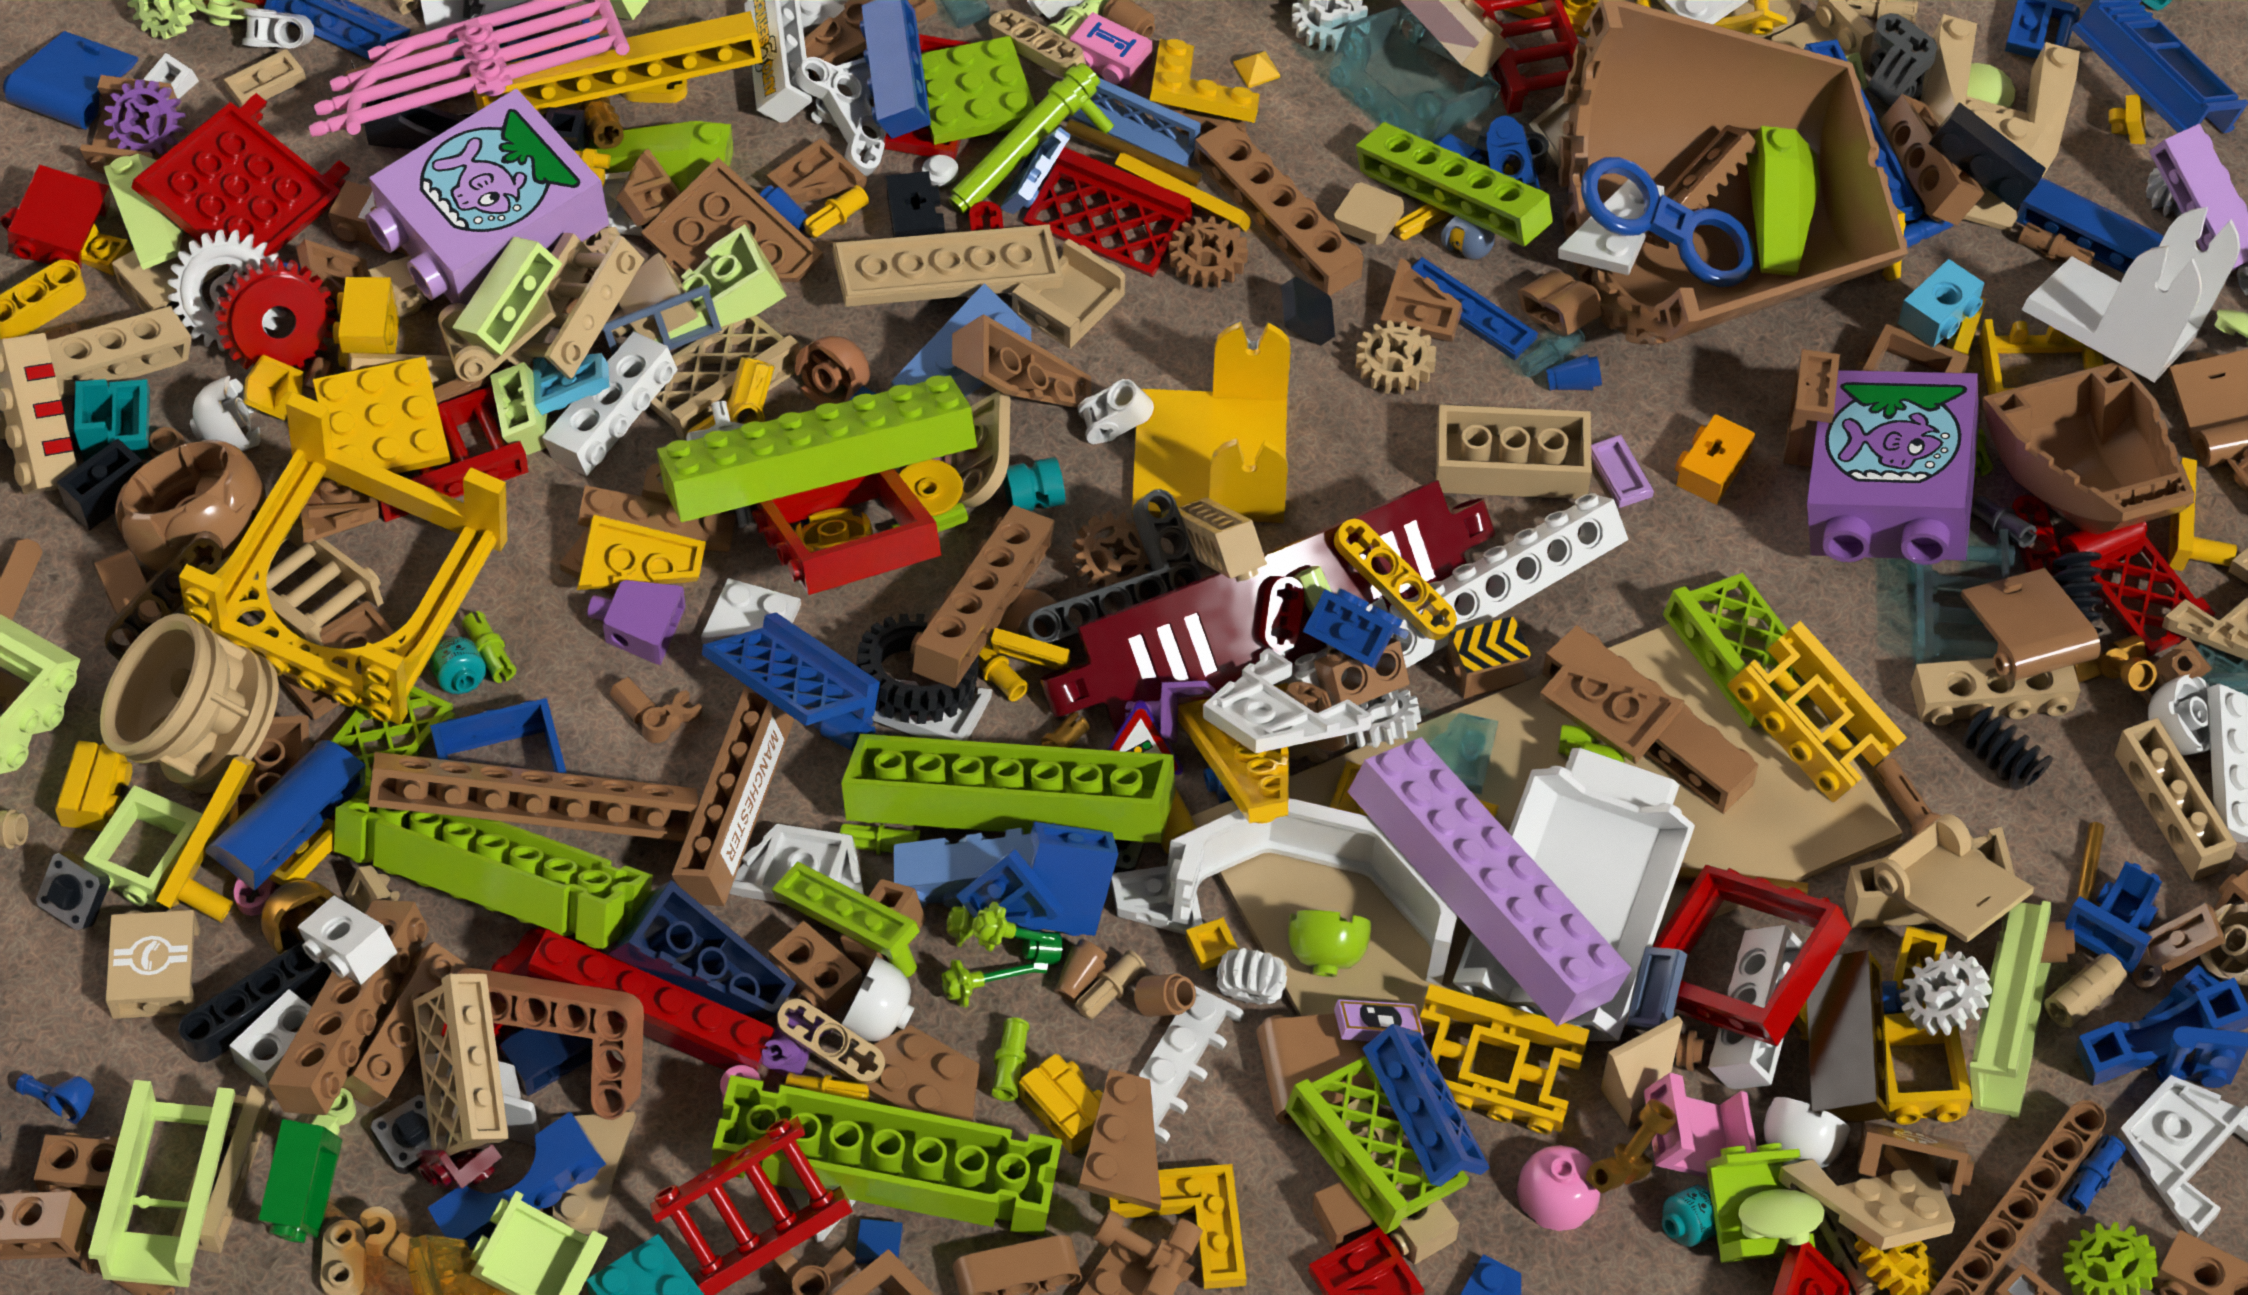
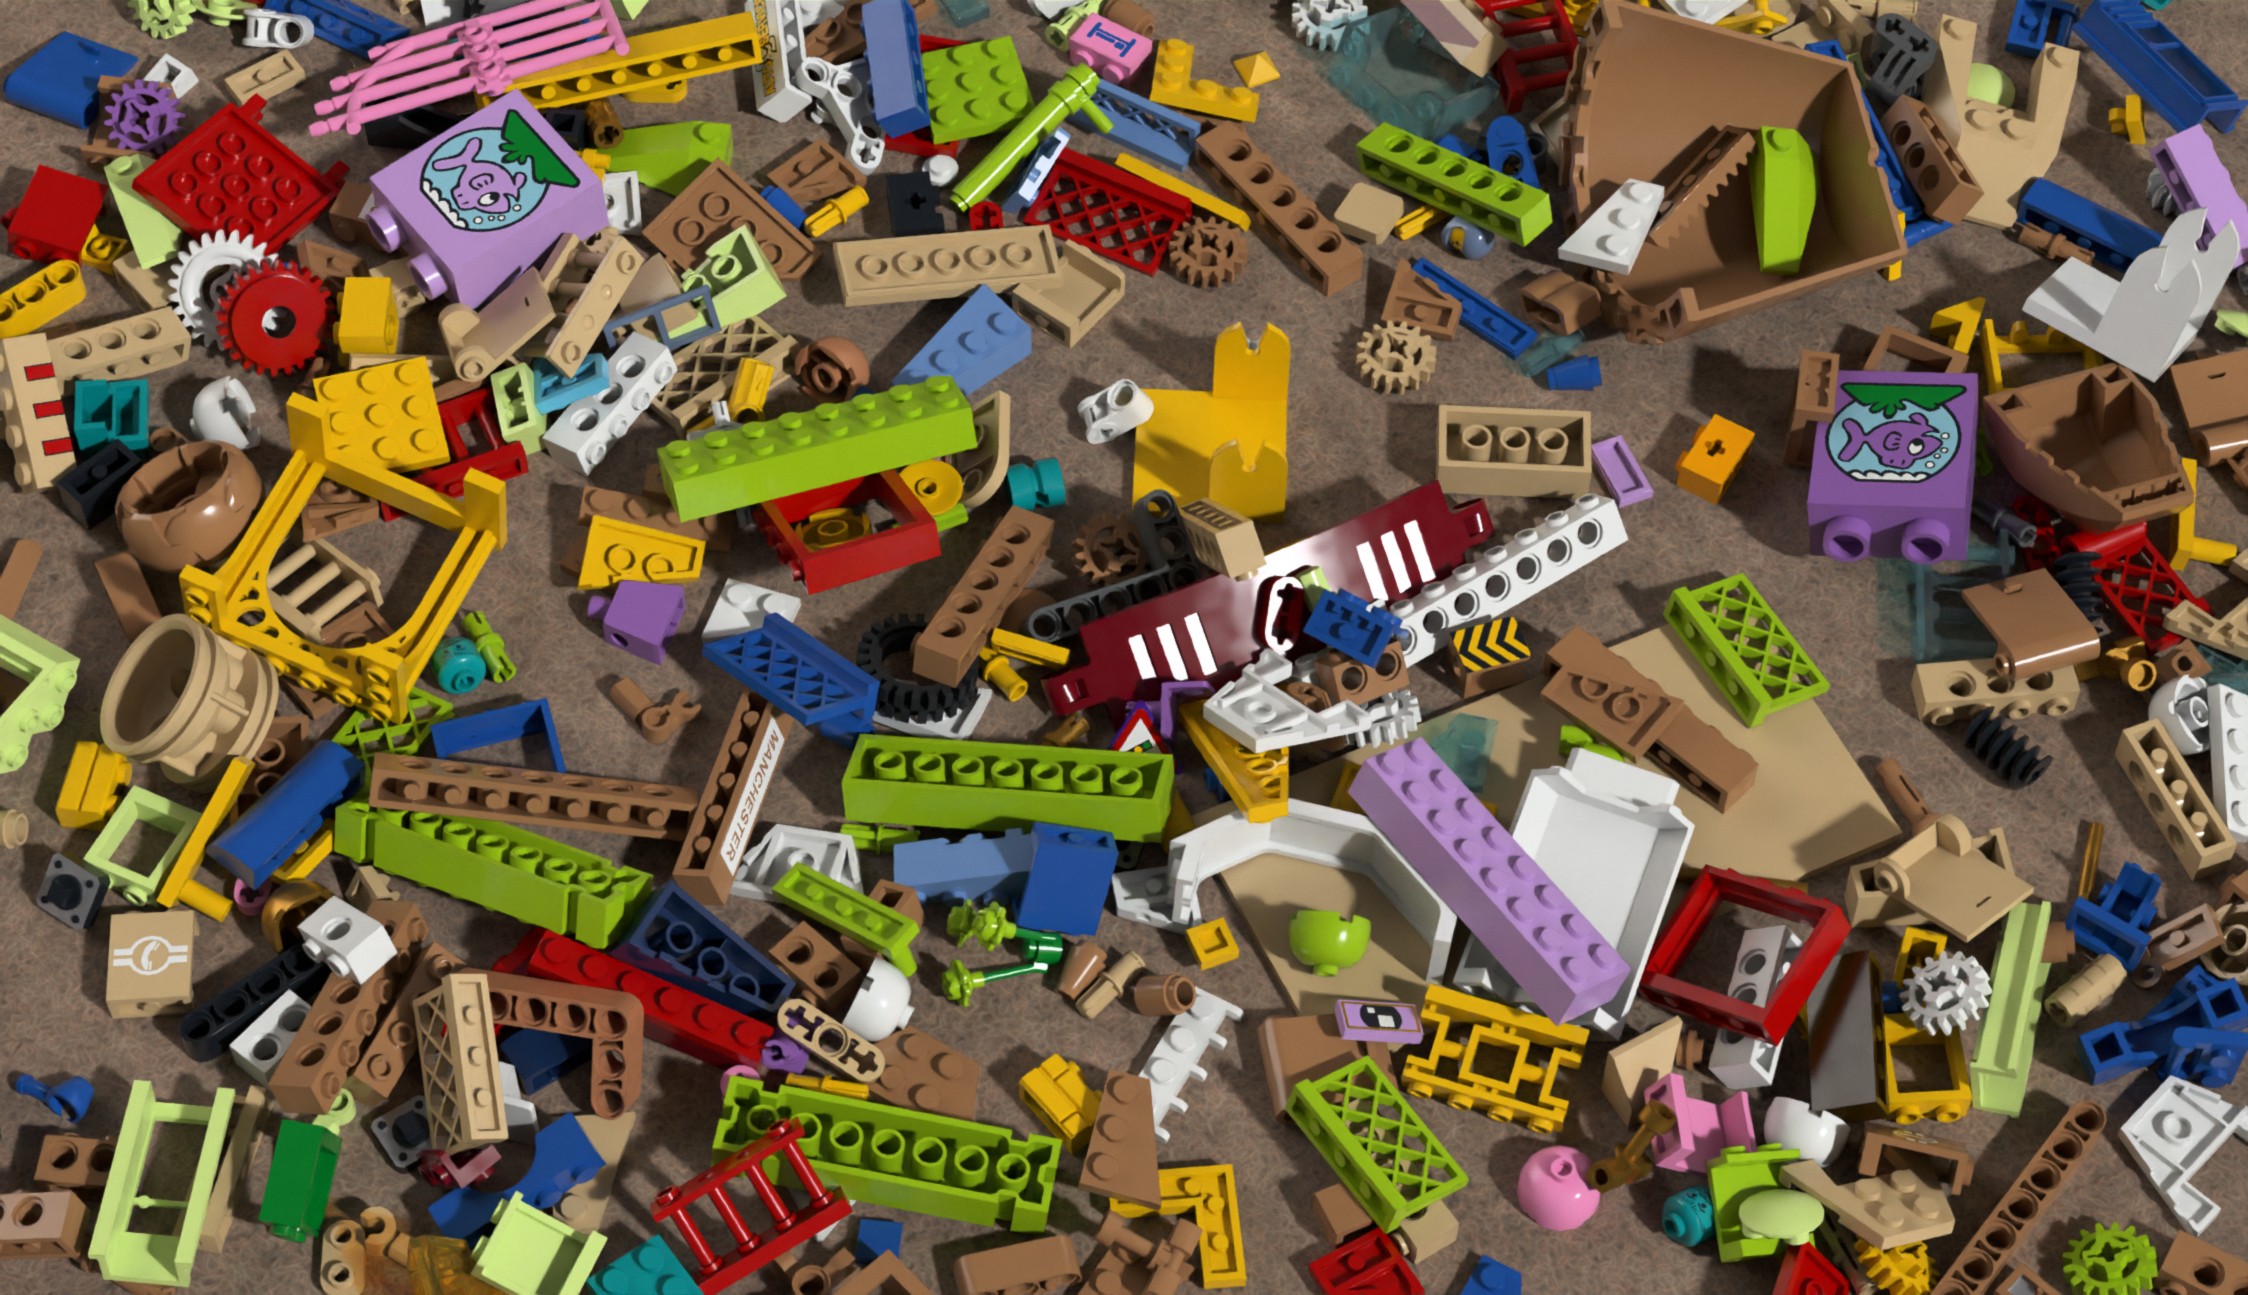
dark brown beam [104,531,223,662] -> none
yellow panel [243,355,303,420] -> none
yellowish green brick [452,236,562,355] -> none
medium nougat wing [616,149,681,227] -> none
medium nougat wedge [952,314,1091,408] -> none
blue wing [956,849,1065,924] -> none
tan beam [989,10,1086,77] -> none
lime pin [992,1017,1030,1102] -> none
pearl gold bar [1065,119,1202,187] -> none
white gear [1216,948,1287,1005] -> none
black piece [1281,276,1335,346] -> none
yellow beam [1334,519,1457,640] -> none
blue fence [1362,1024,1490,1187] -> none
blue bar [1581,157,1756,287] -> none
sand blue tile [1626,946,1687,1031] -> none
yellow fence [1727,621,1907,802] -> none
medium azure brick [1898,259,1984,348] -> none
black brick [1928,102,2046,210] -> none
blue pin [2062,1134,2126,1214] -> none

